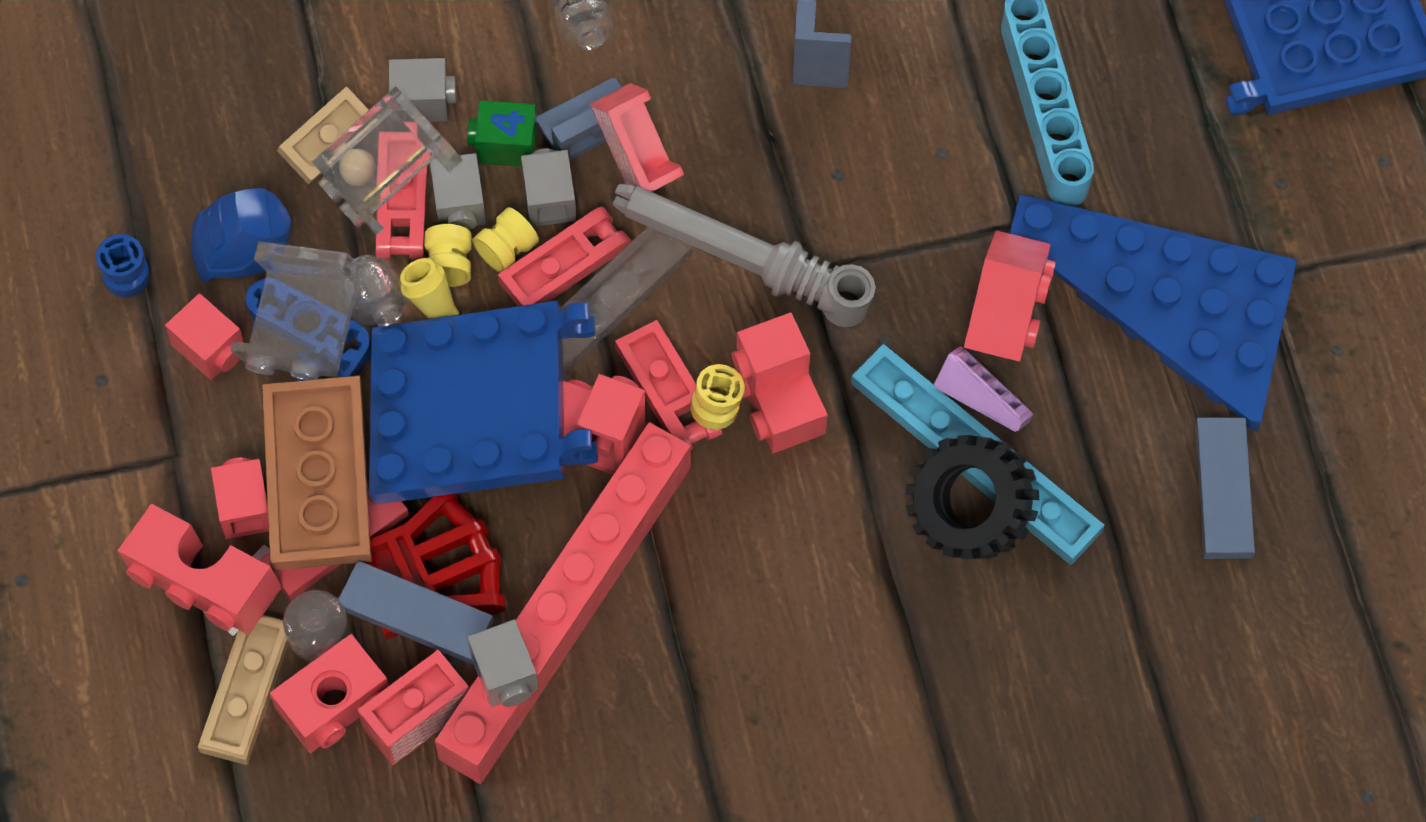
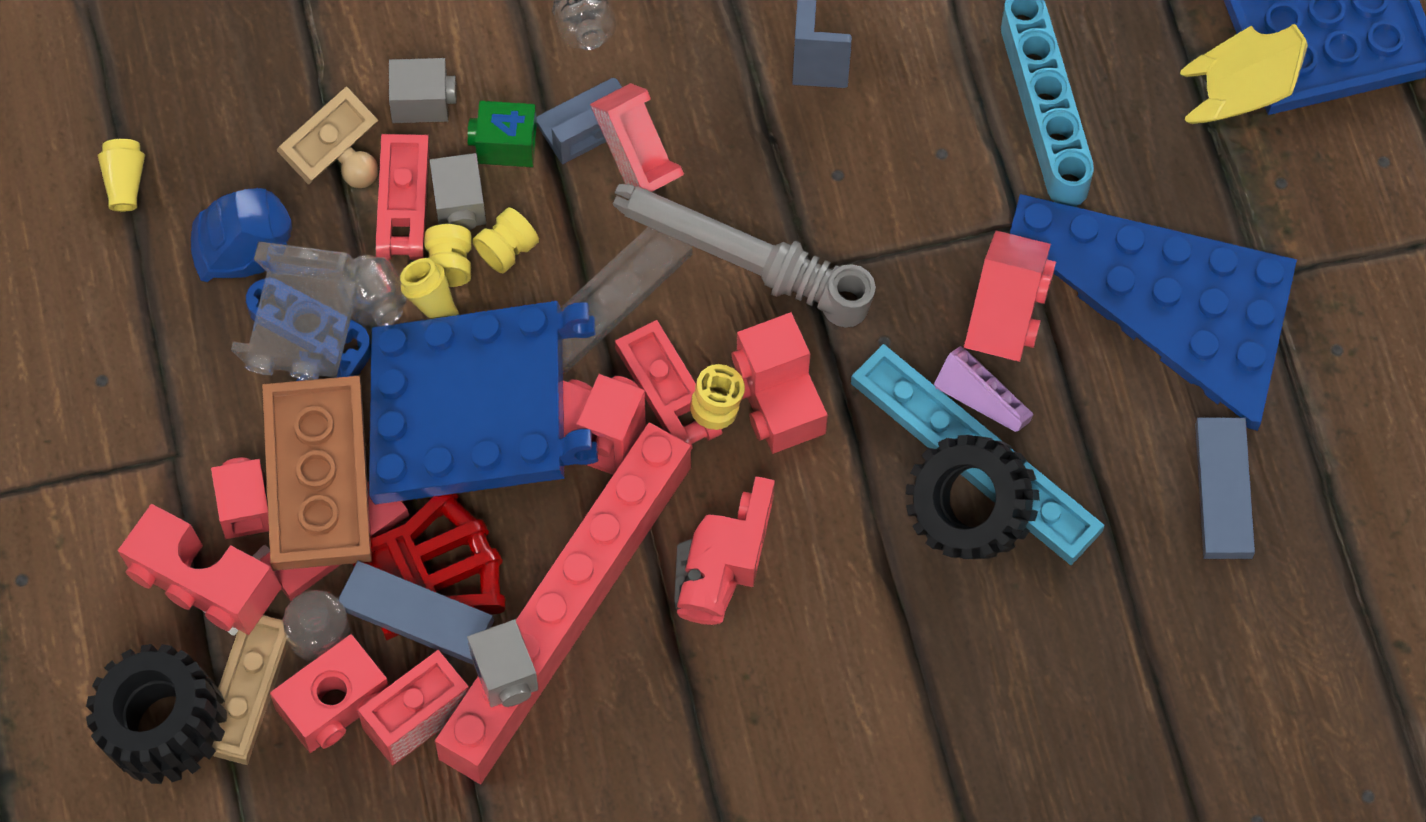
blue wheel [96,234,150,298] -> none
coral brick [165,293,245,380] -> none
clear panel [312,86,463,235] -> none
coral plate [498,207,633,306] -> none
light grey brick [521,149,576,227] -> none
none -> black tyre [86,644,227,784]
none -> light yellow cone [98,139,145,212]
none -> coral plate [674,476,775,625]
none -> light yellow shield [1180,24,1308,124]

